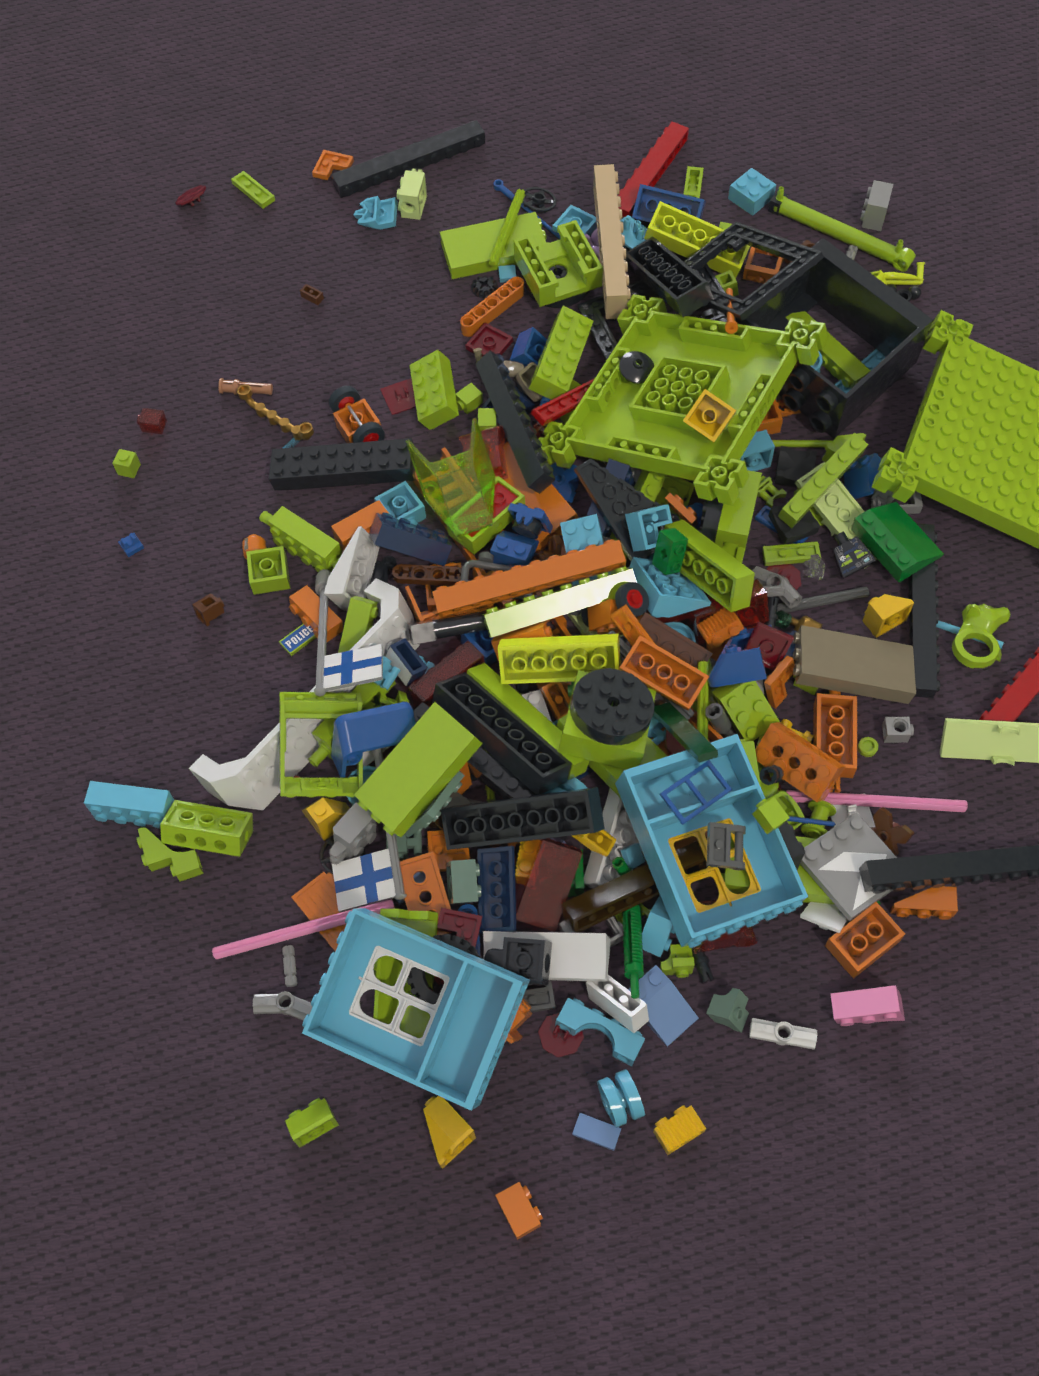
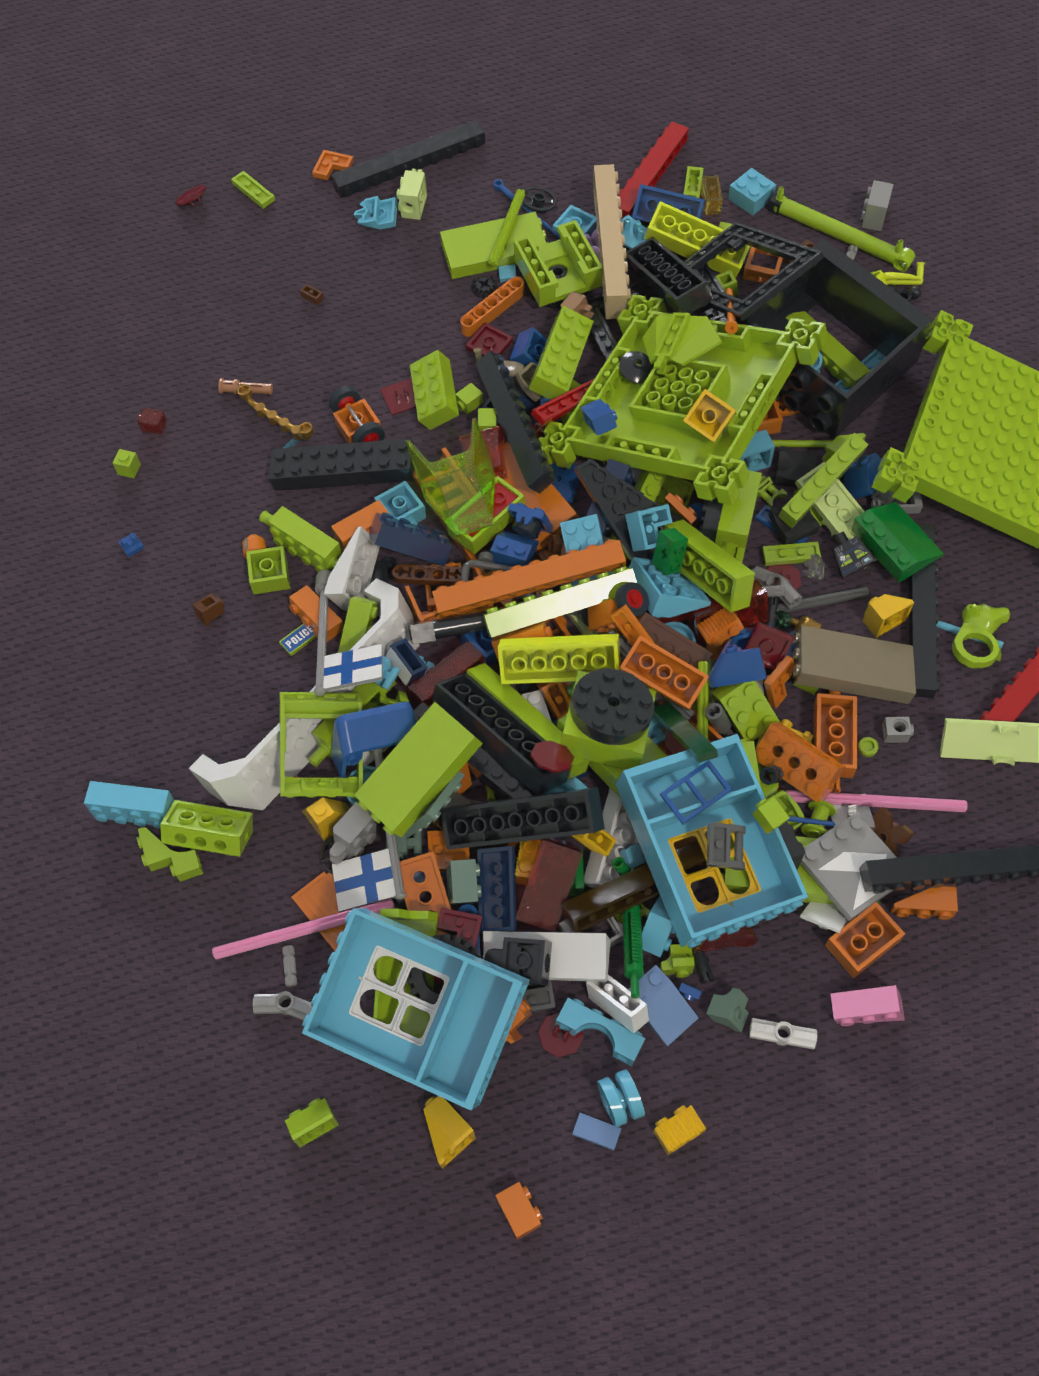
none -> dark red piece [530,741,574,773]
none -> medium nougat brick [560,292,594,319]
none -> blue brick [580,399,618,436]
none -> lime panel [643,312,722,375]
none -> blue plate [678,982,702,1001]
none -> clear yellow brick [701,175,723,215]

